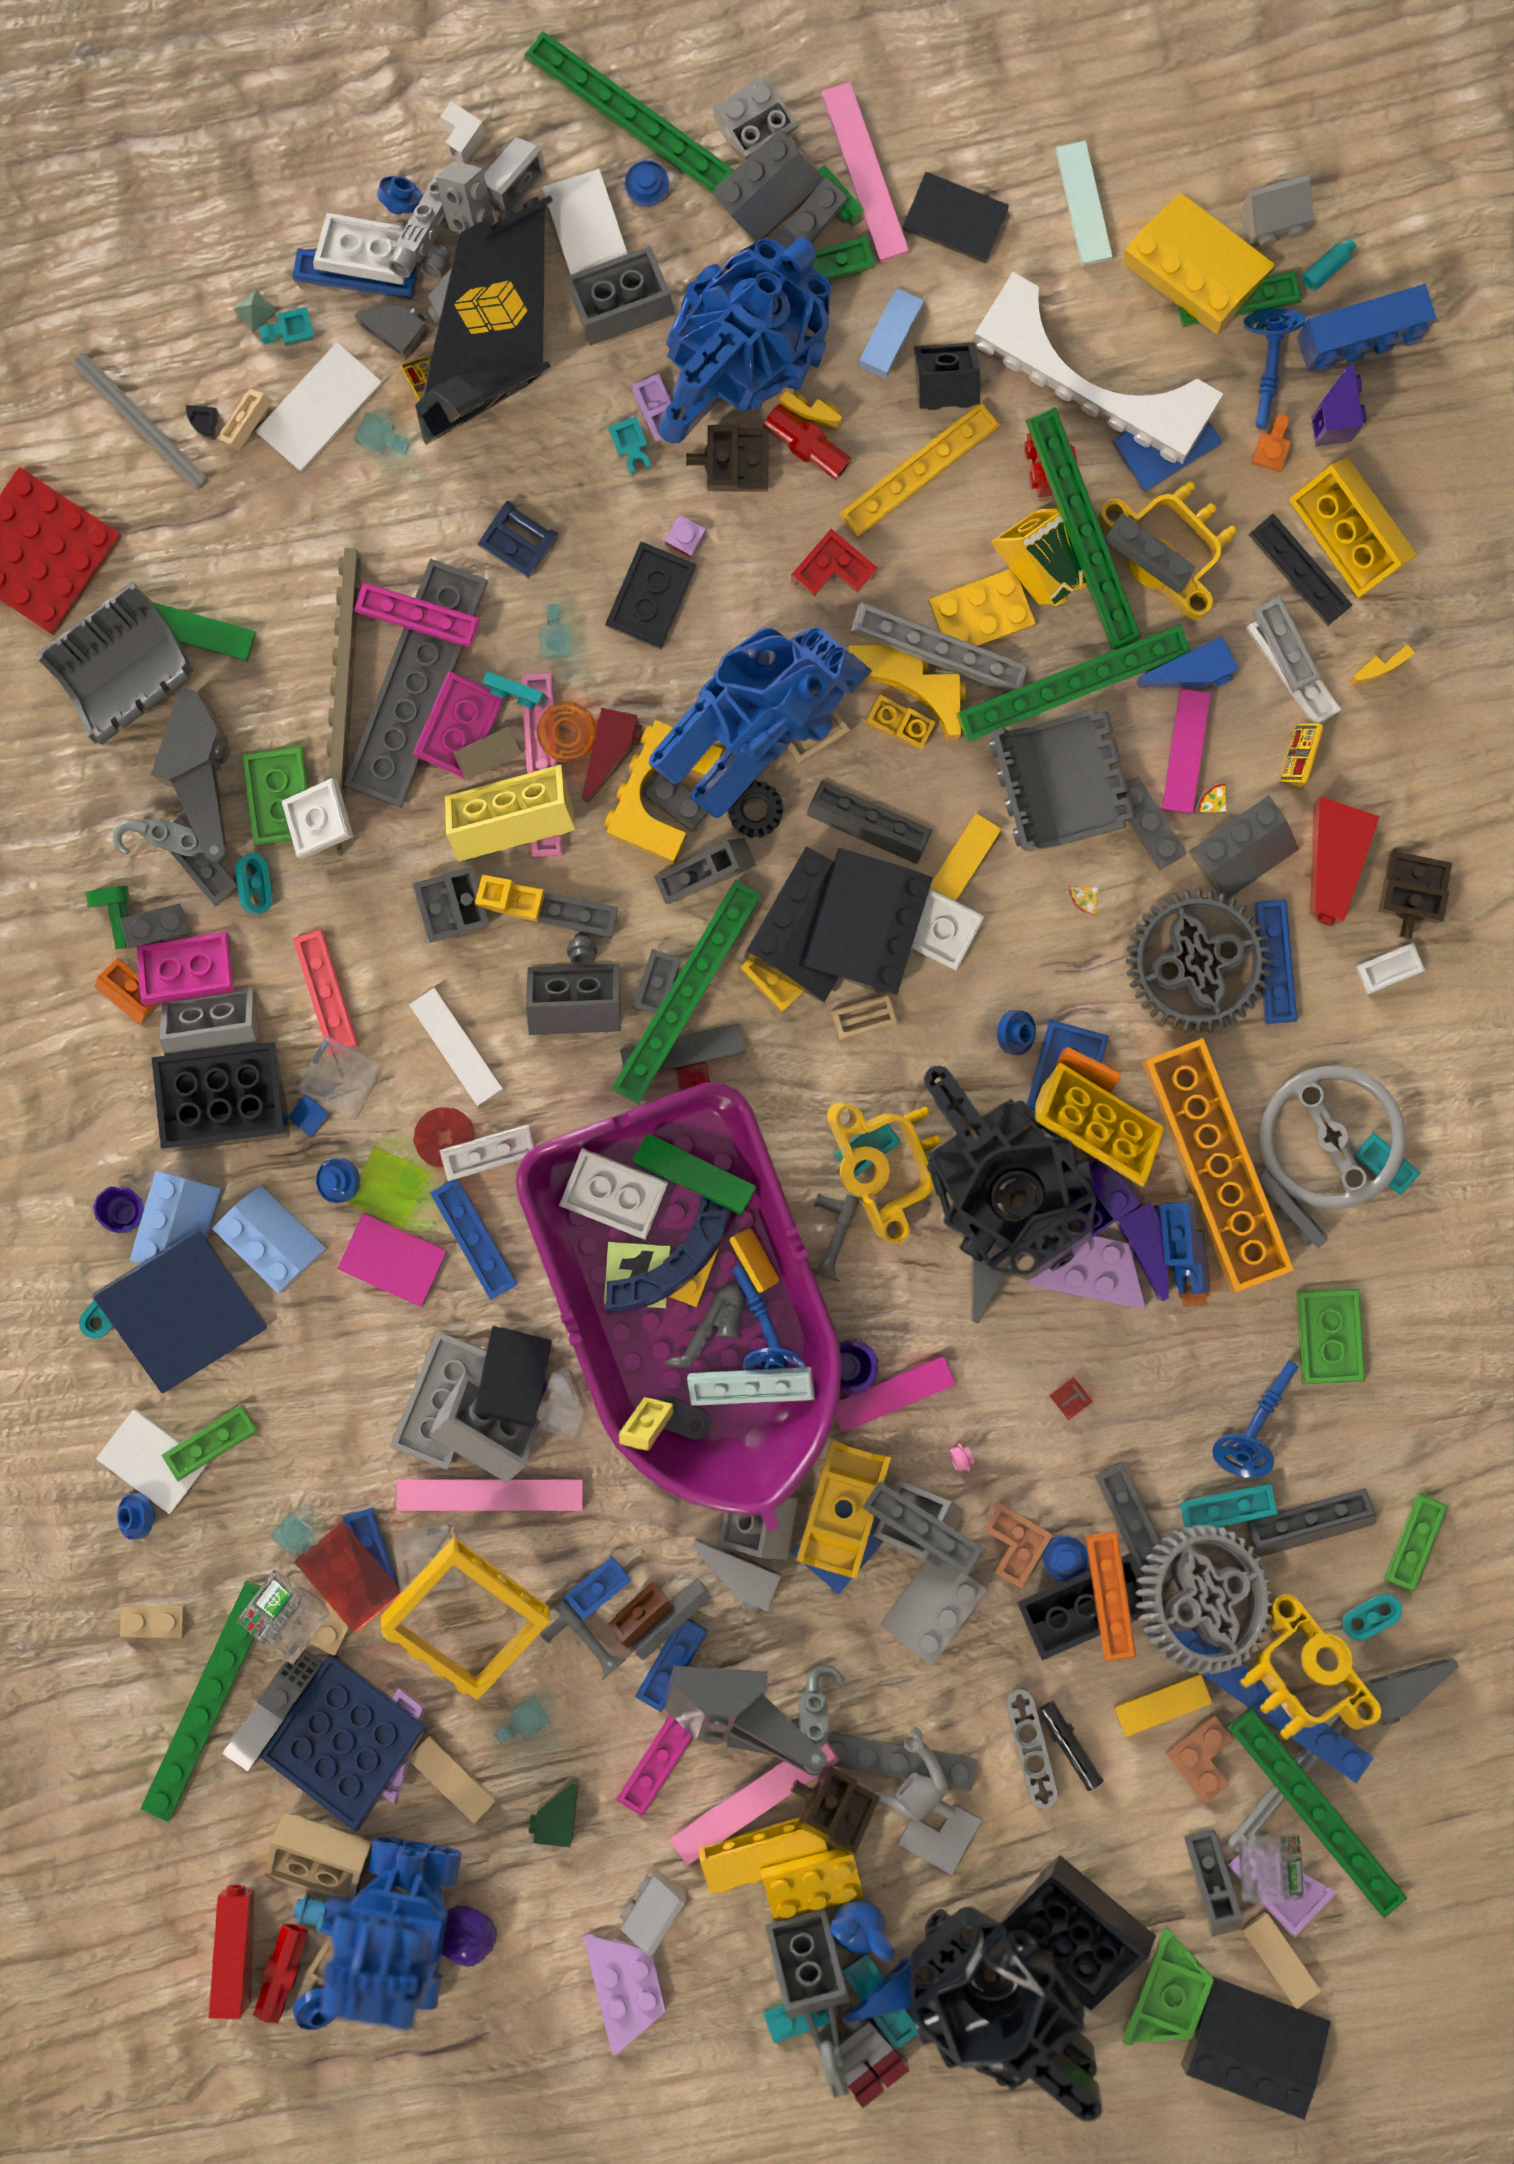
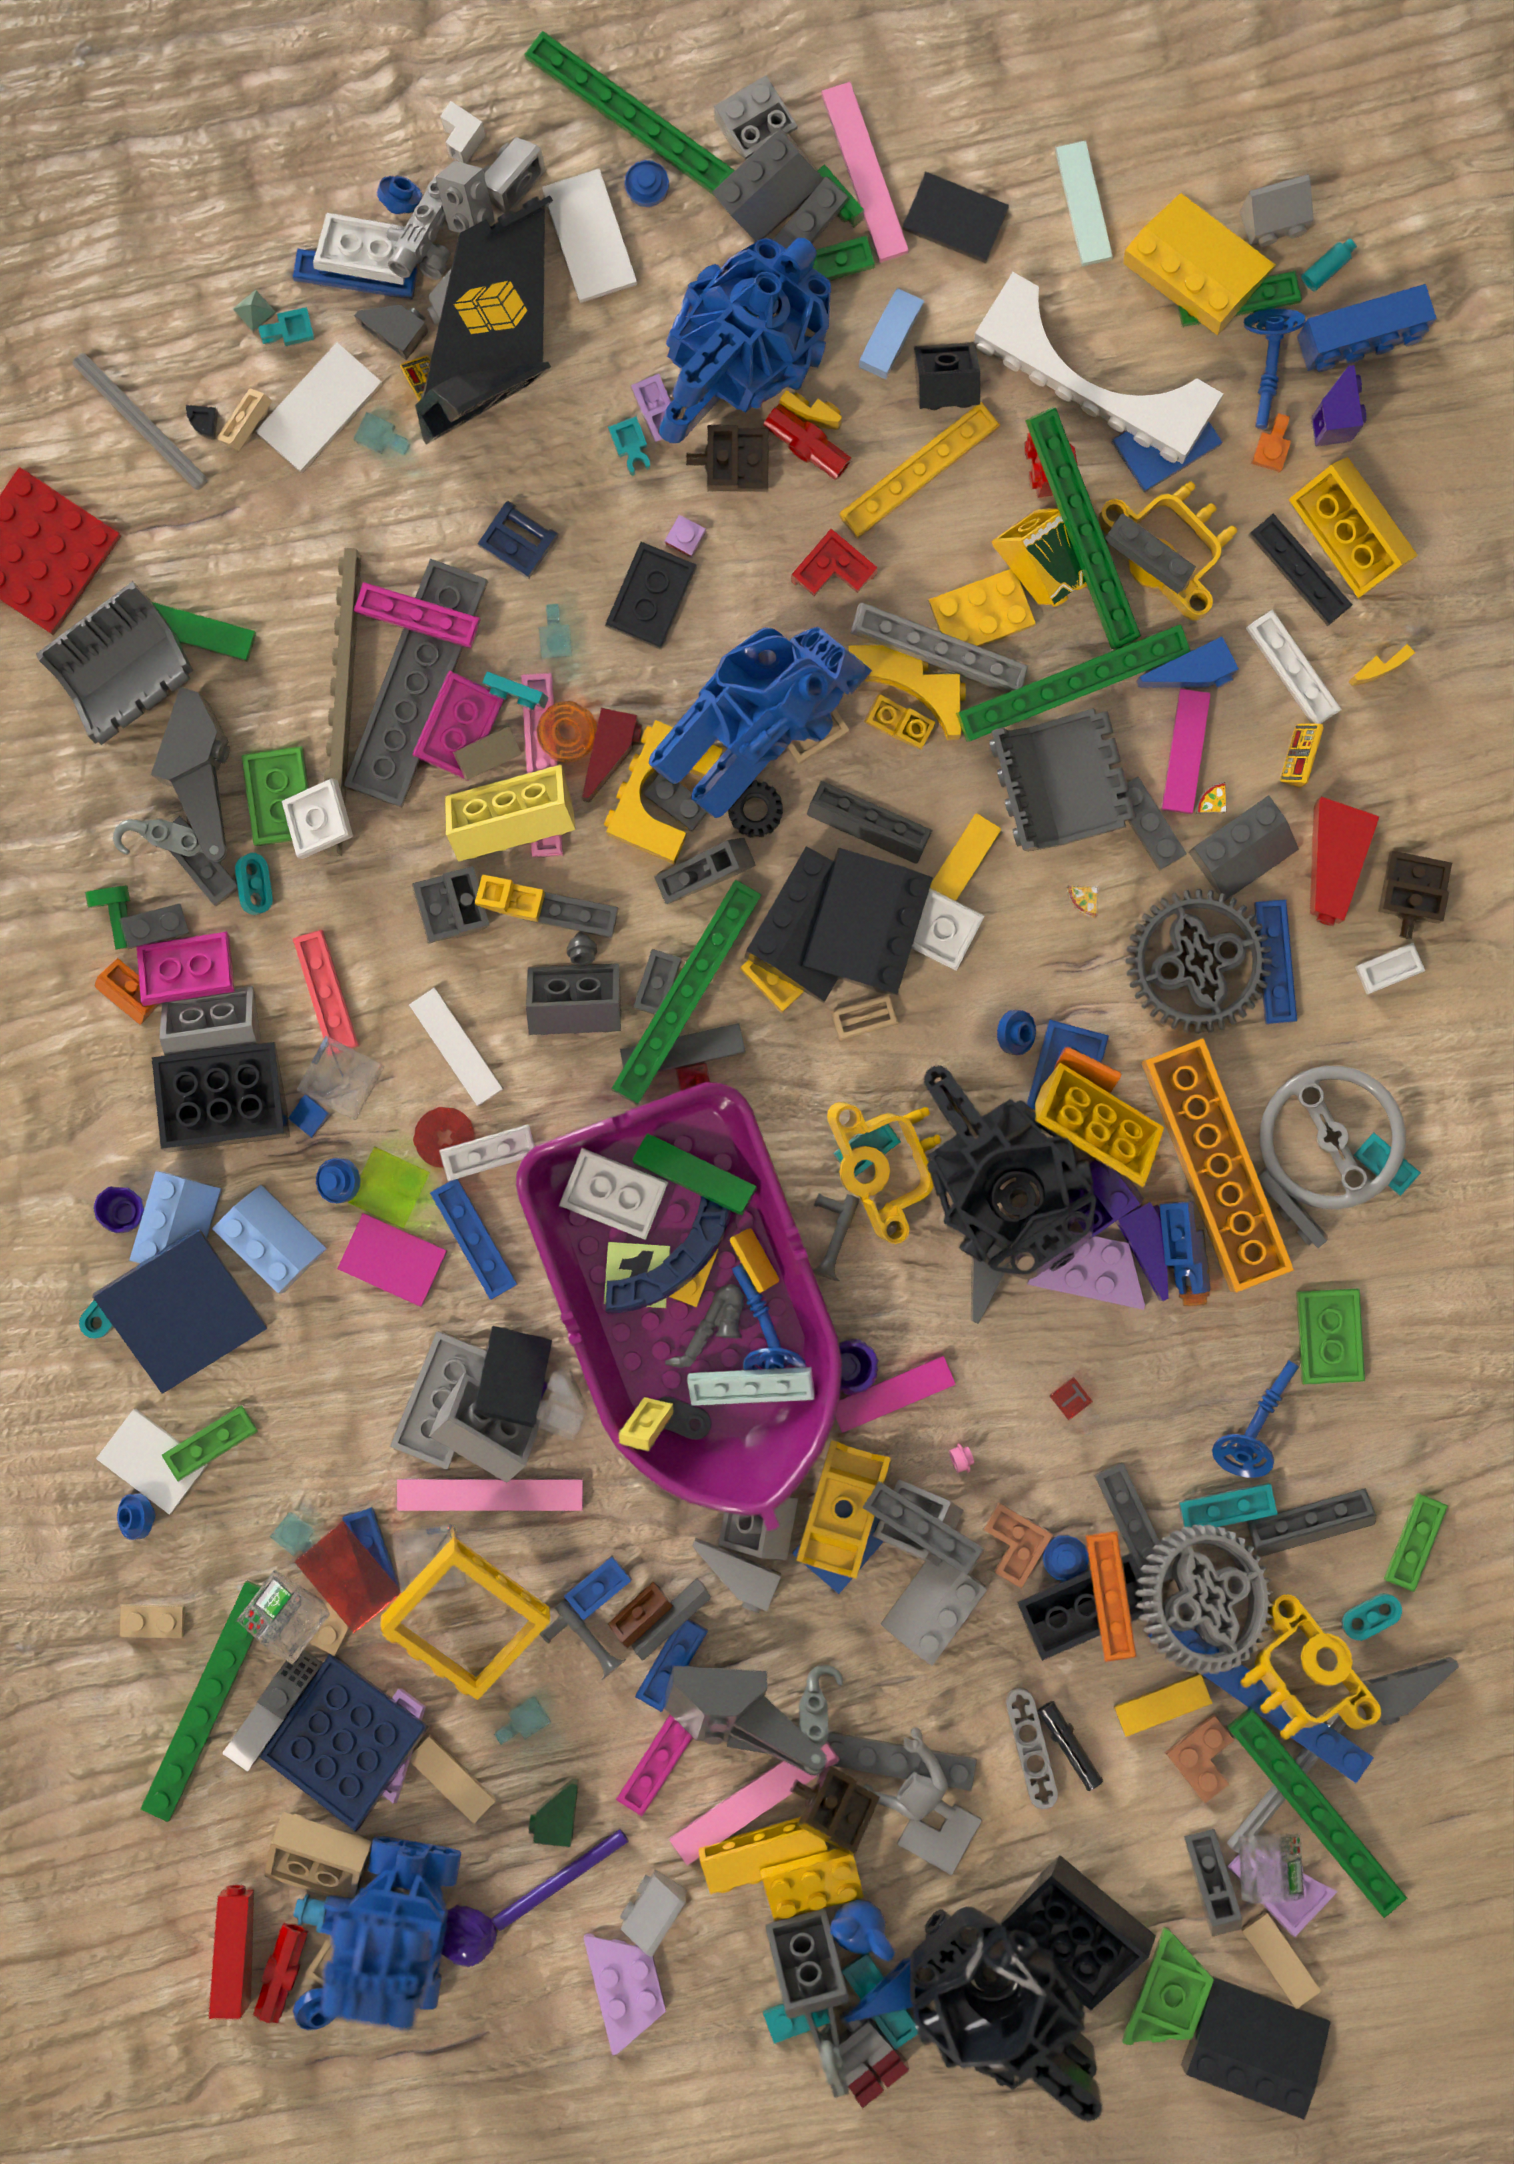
dark grey slope [565,246,675,346] -> none
light grey tile [1251,596,1322,693] -> none
none -> dark purple piece [492,1829,629,1931]

